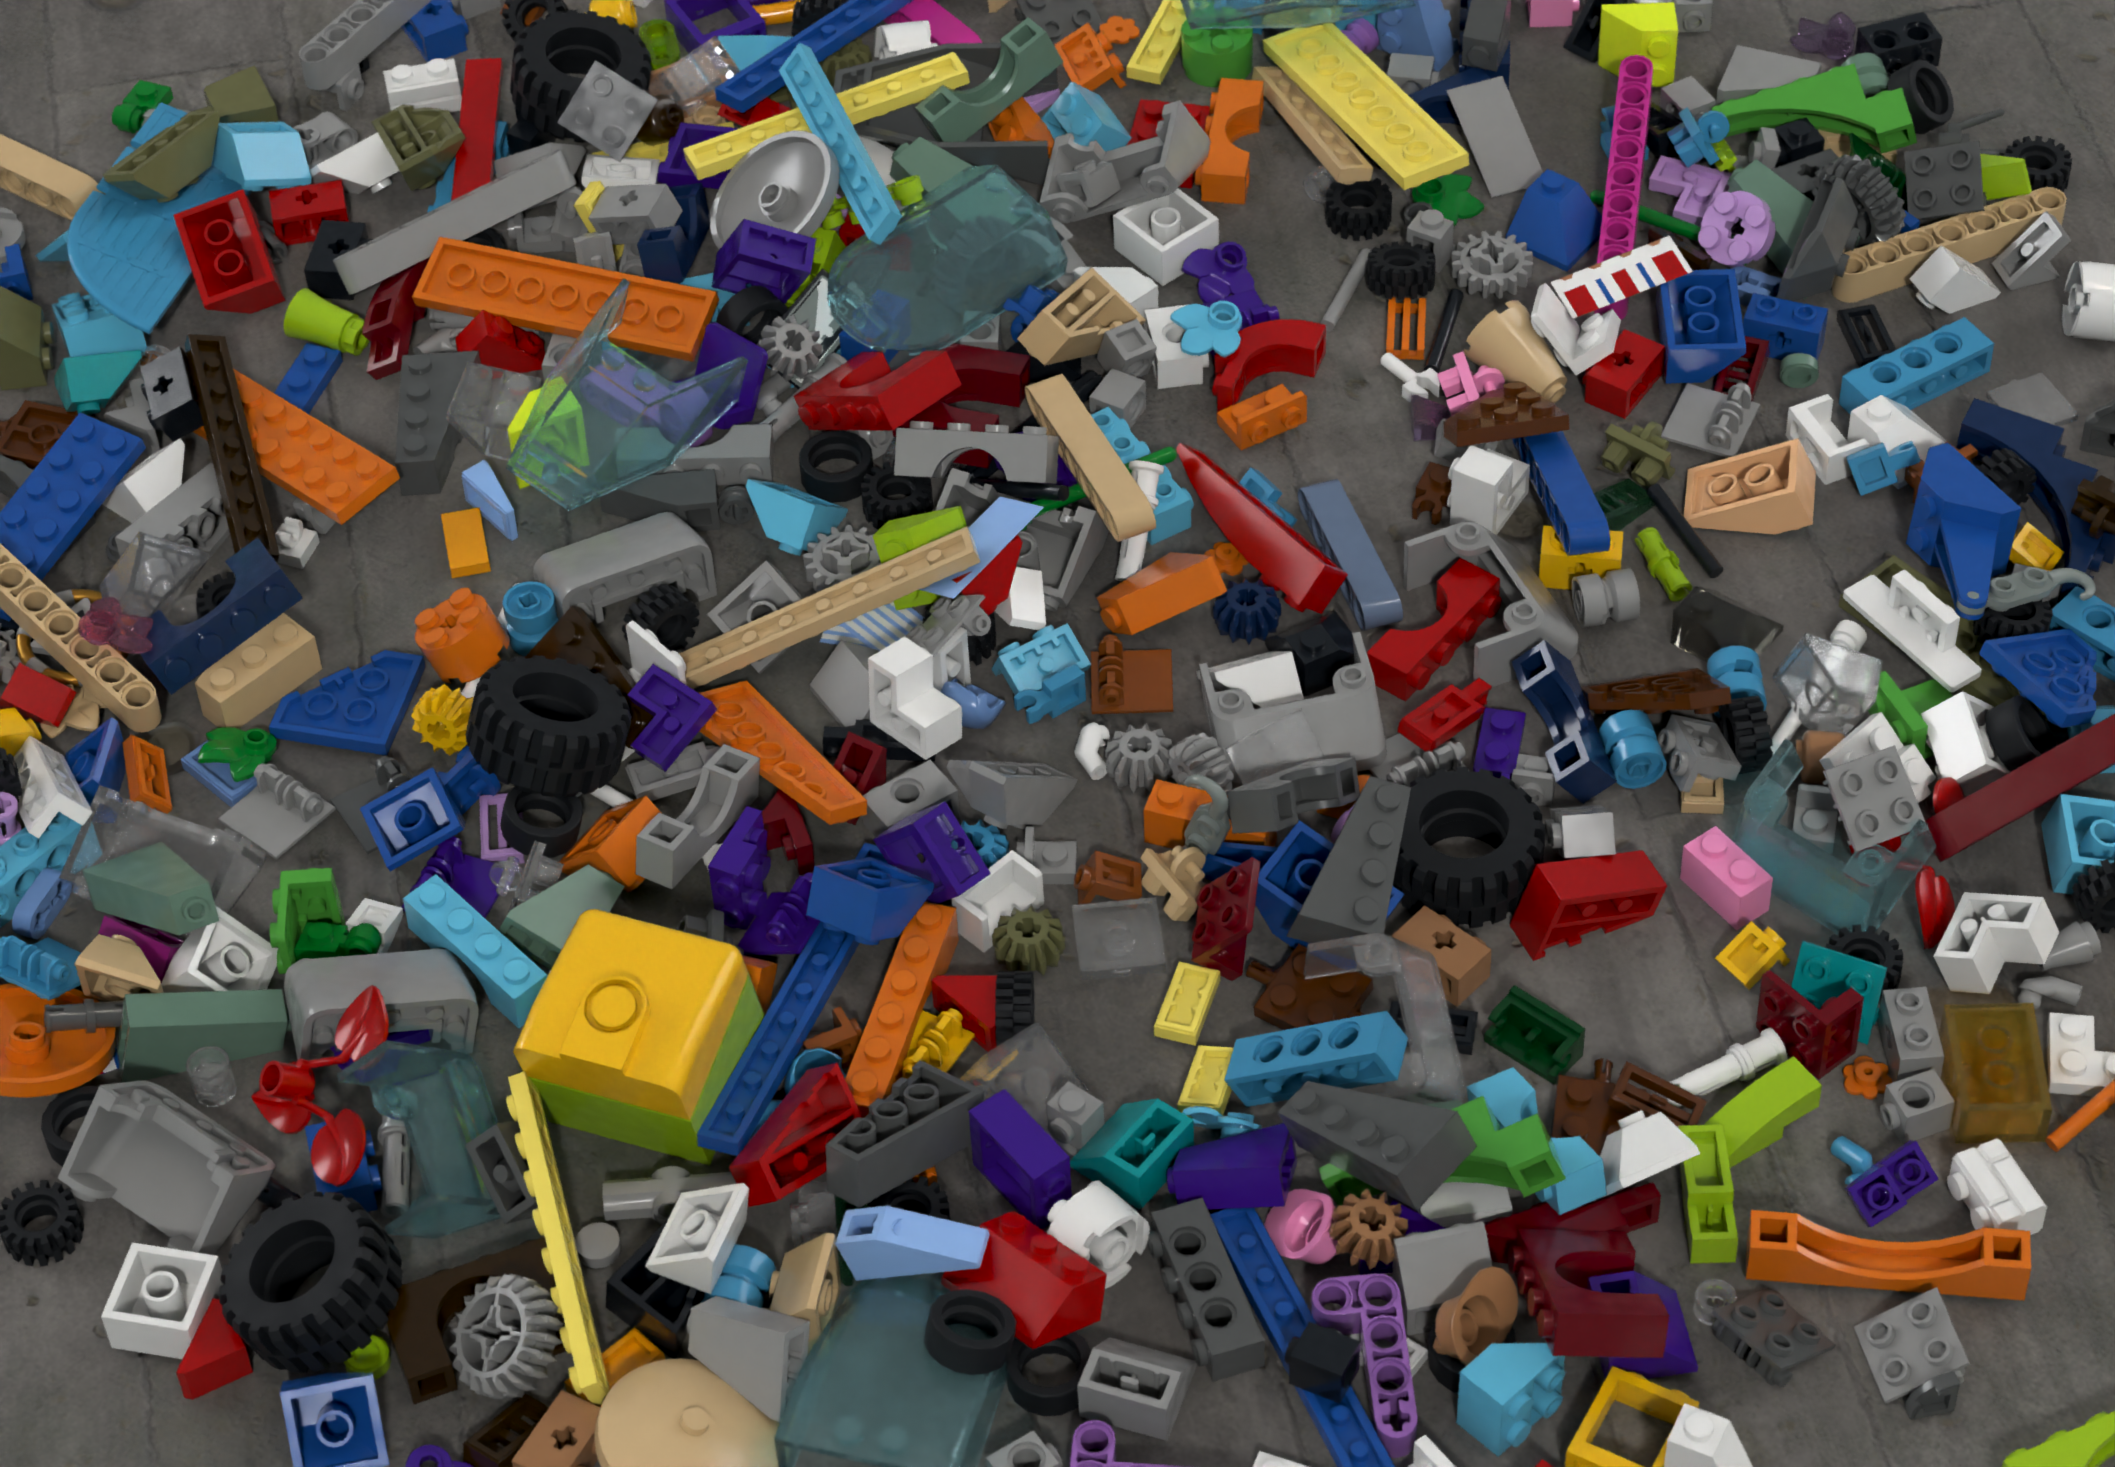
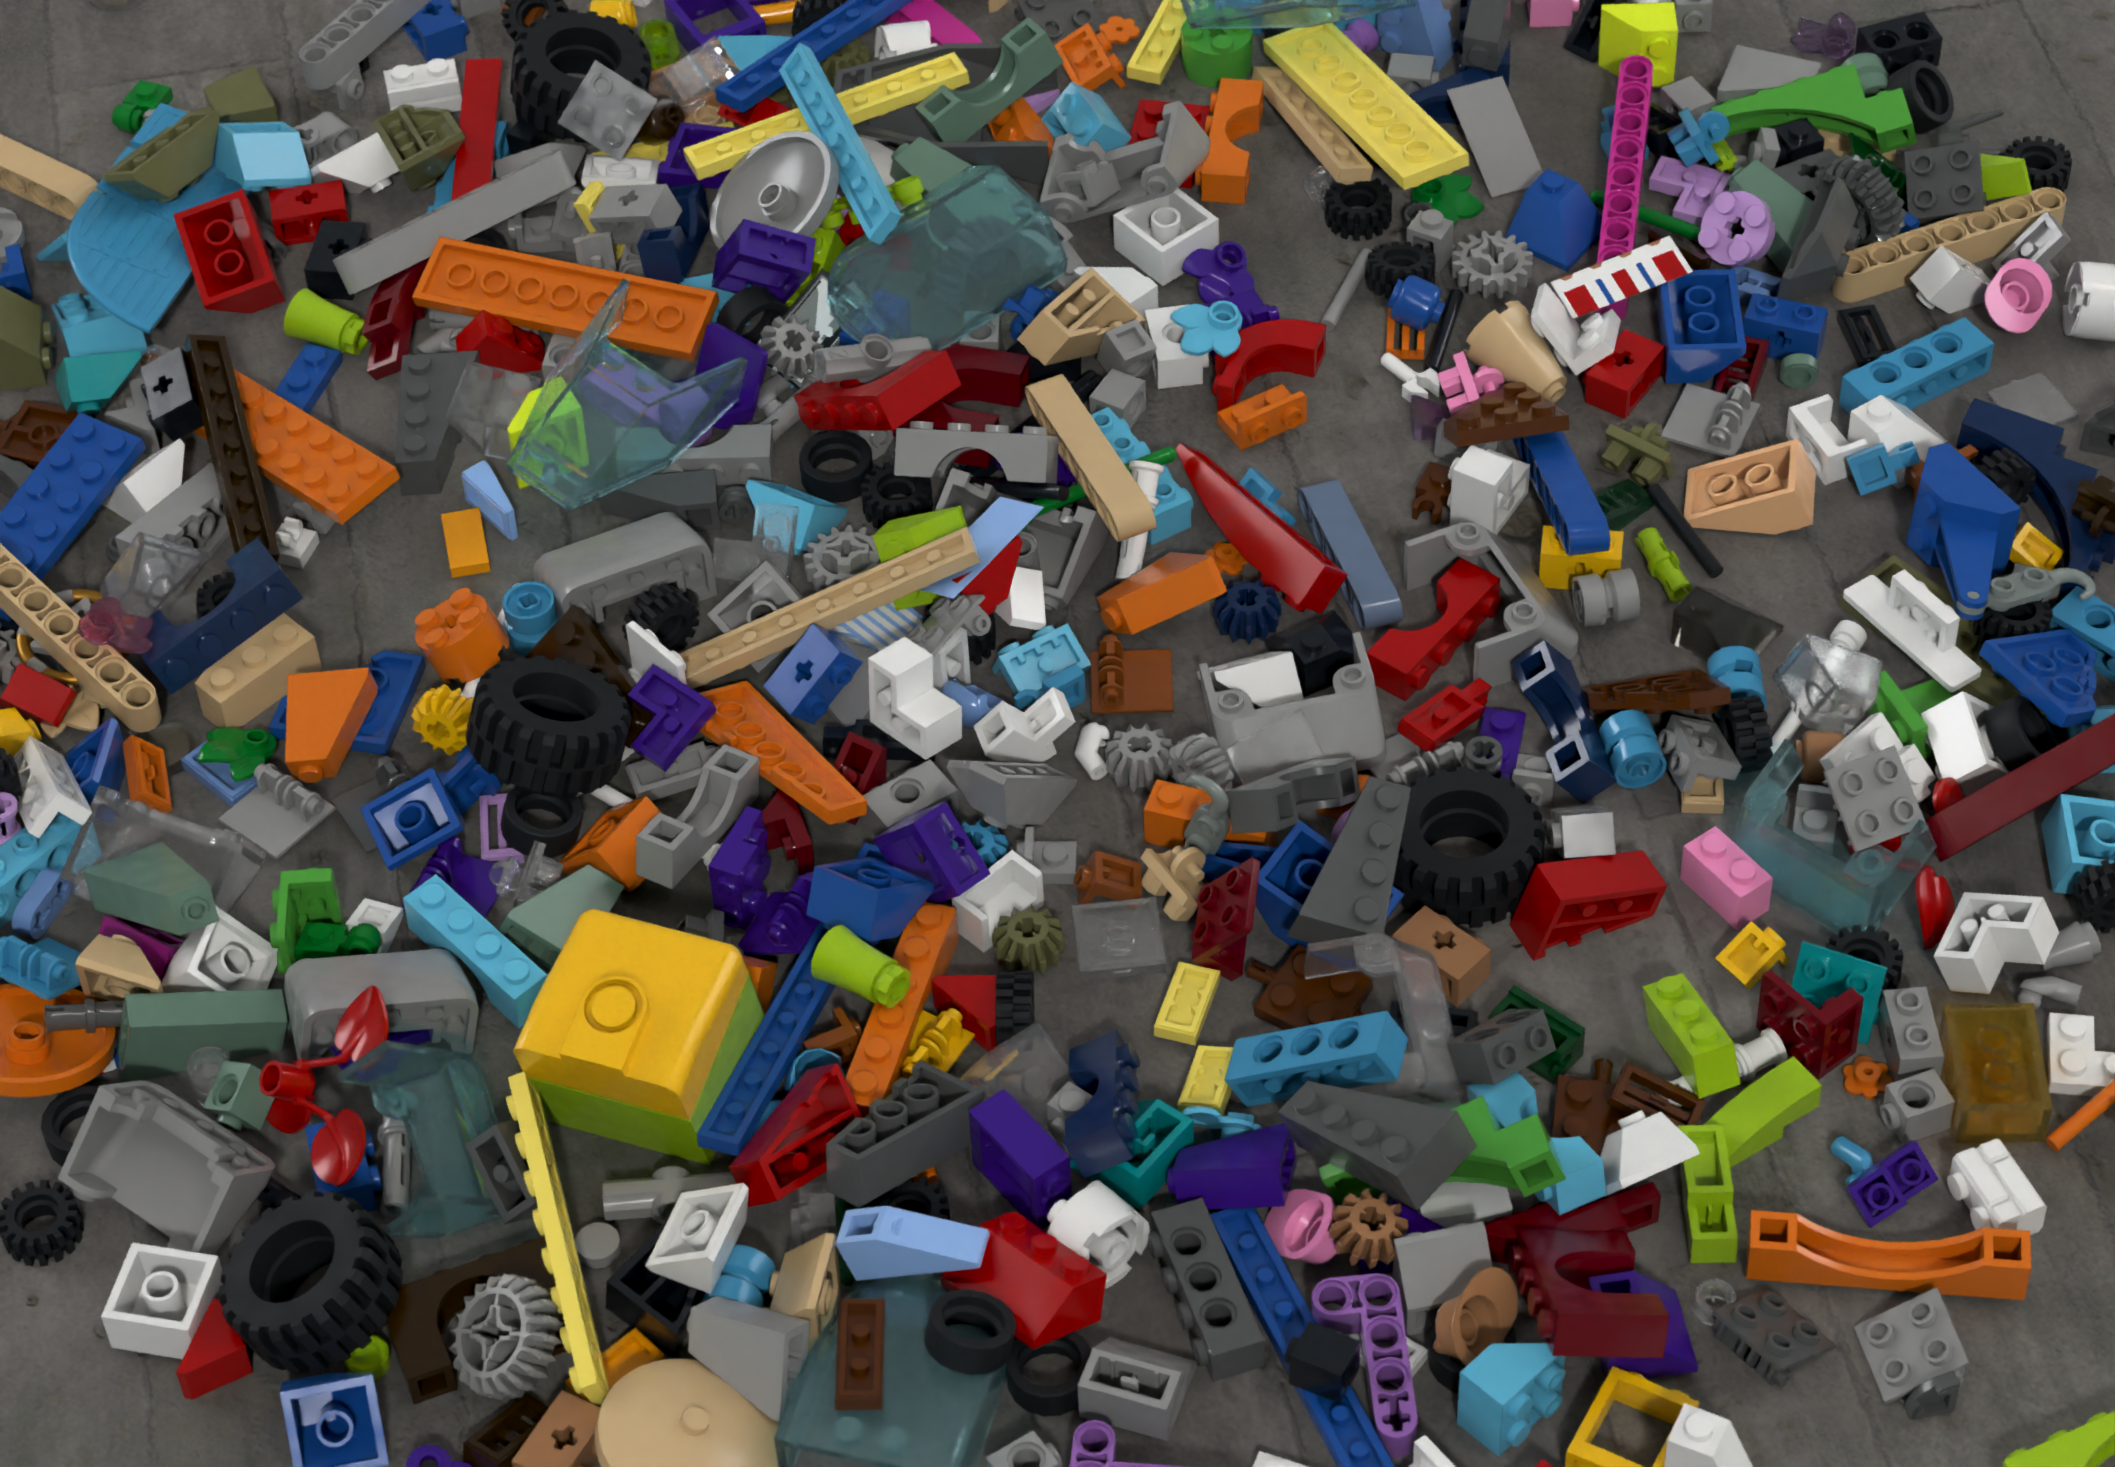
none -> sand green brick [202,1060,275,1133]
none -> orange slope [285,667,378,783]
none -> clear plate [713,502,799,583]
none -> blue brick [764,623,863,725]
none -> lime plant [811,925,911,1008]
none -> light grey piece [813,334,932,384]
none -> reddish brown tile [835,1299,886,1410]
none -> white brick [973,687,1076,763]
none -> dark blue arch [1064,1030,1140,1178]
none -> blue head [1386,275,1446,331]
none -> dark grey brick [1446,1009,1556,1085]
none -> dark grey bush [1464,736,1503,775]
none -> lime brick [1642,973,1740,1099]
none -> bright pink piece [1984,258,2052,334]

